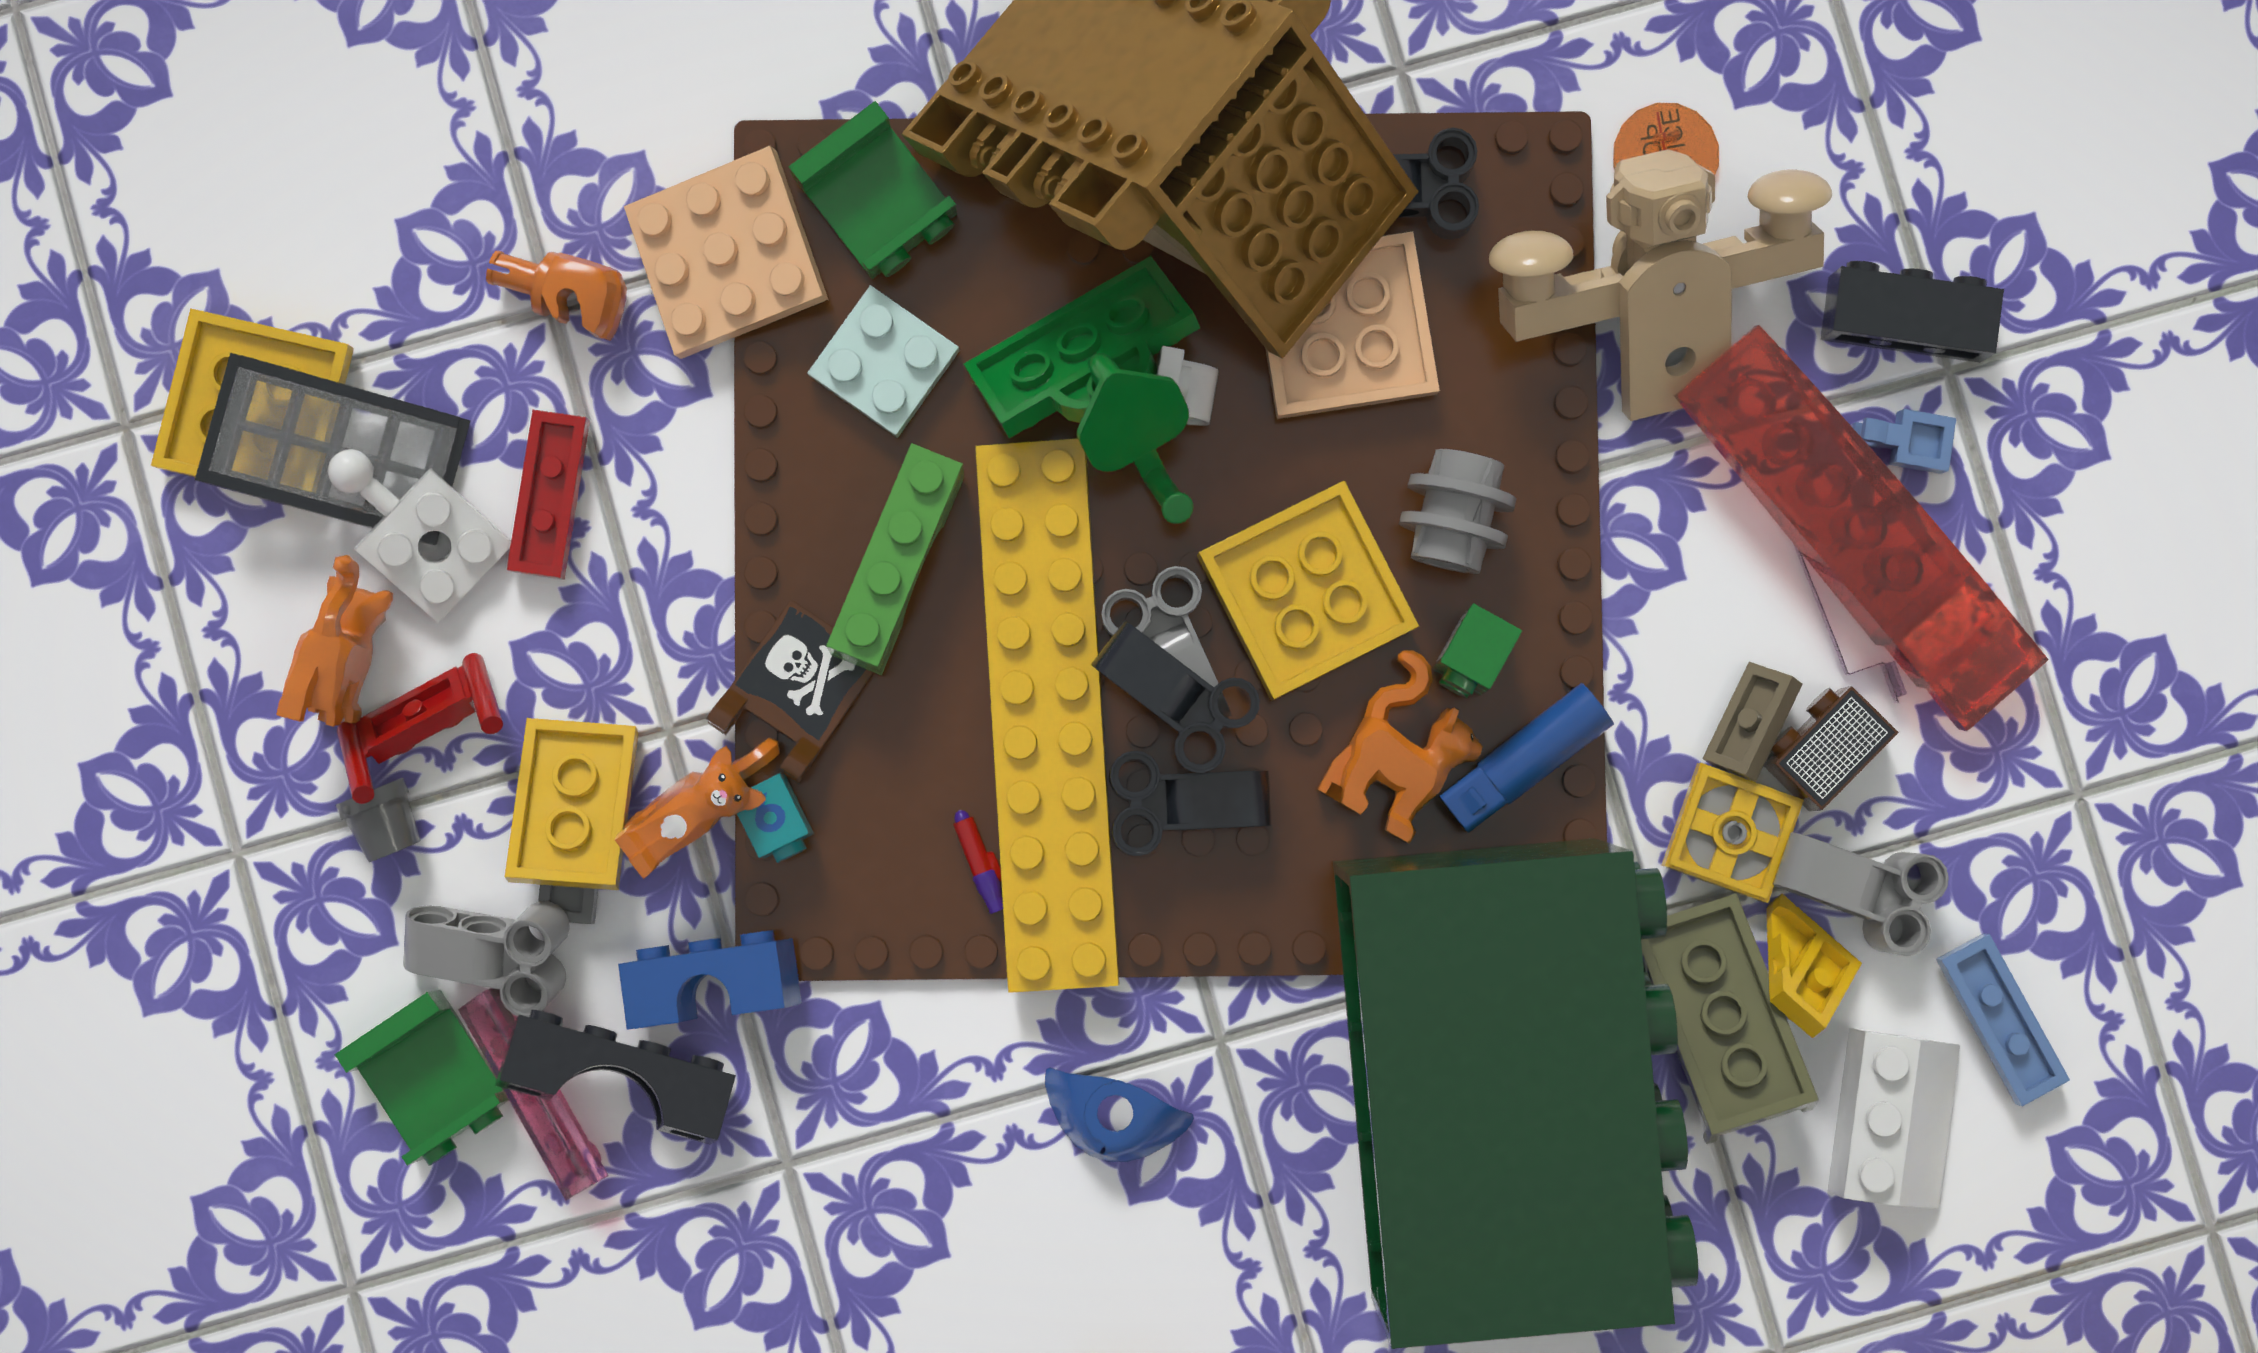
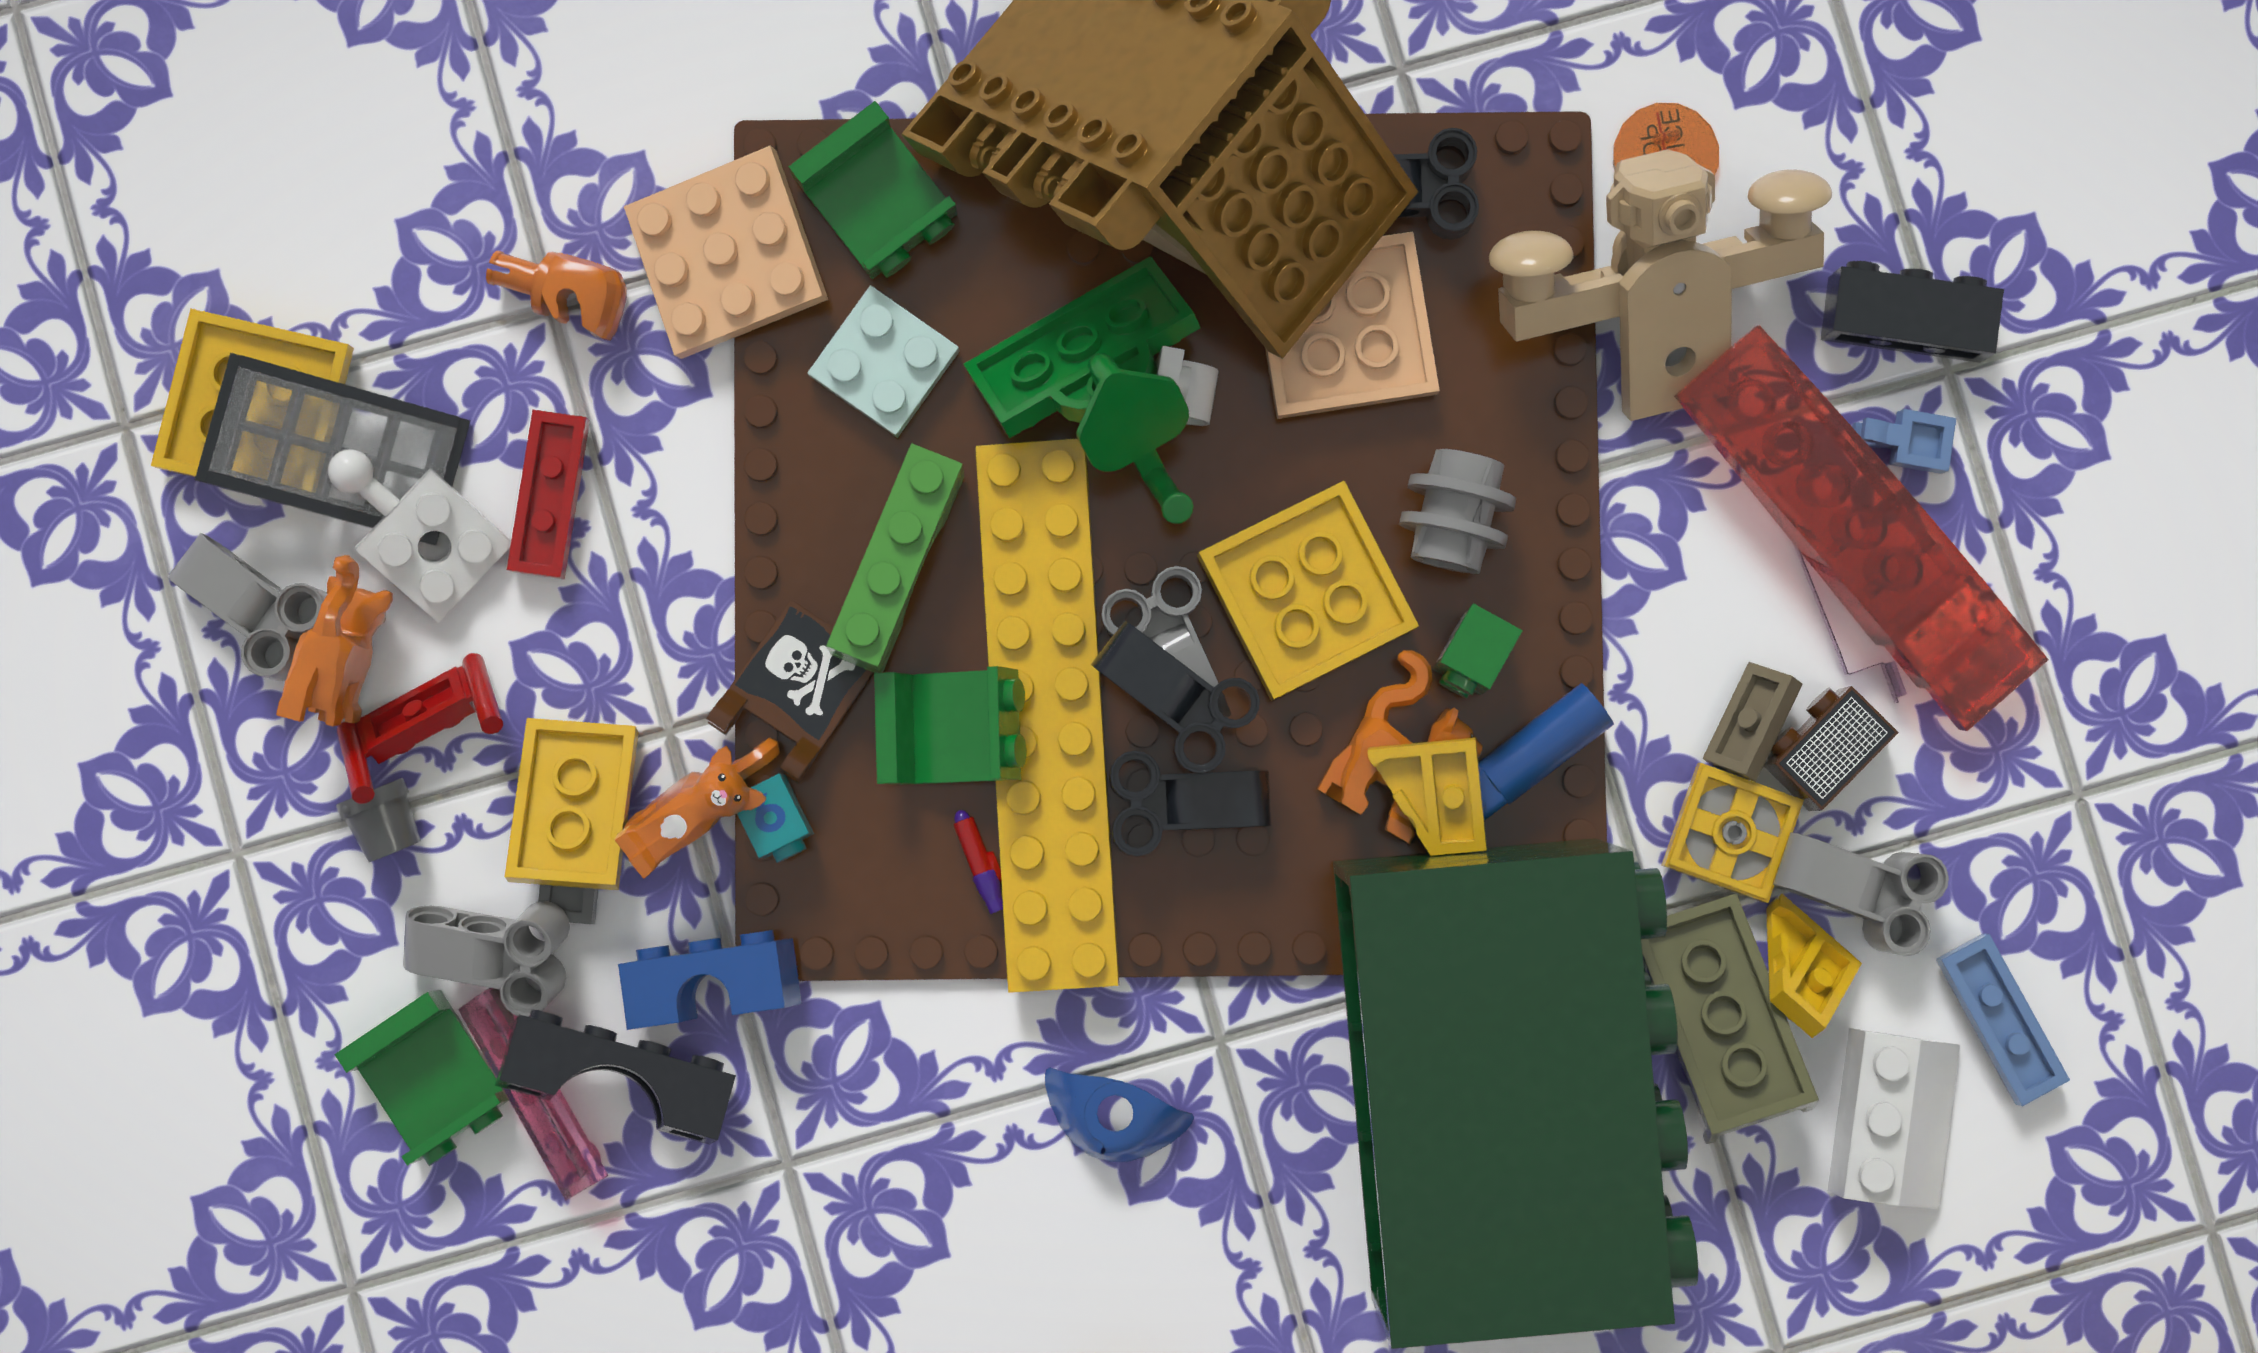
none -> light grey piece [168,533,327,681]
none -> green panel [874,666,1027,785]
none -> yellow wing [1368,737,1487,856]

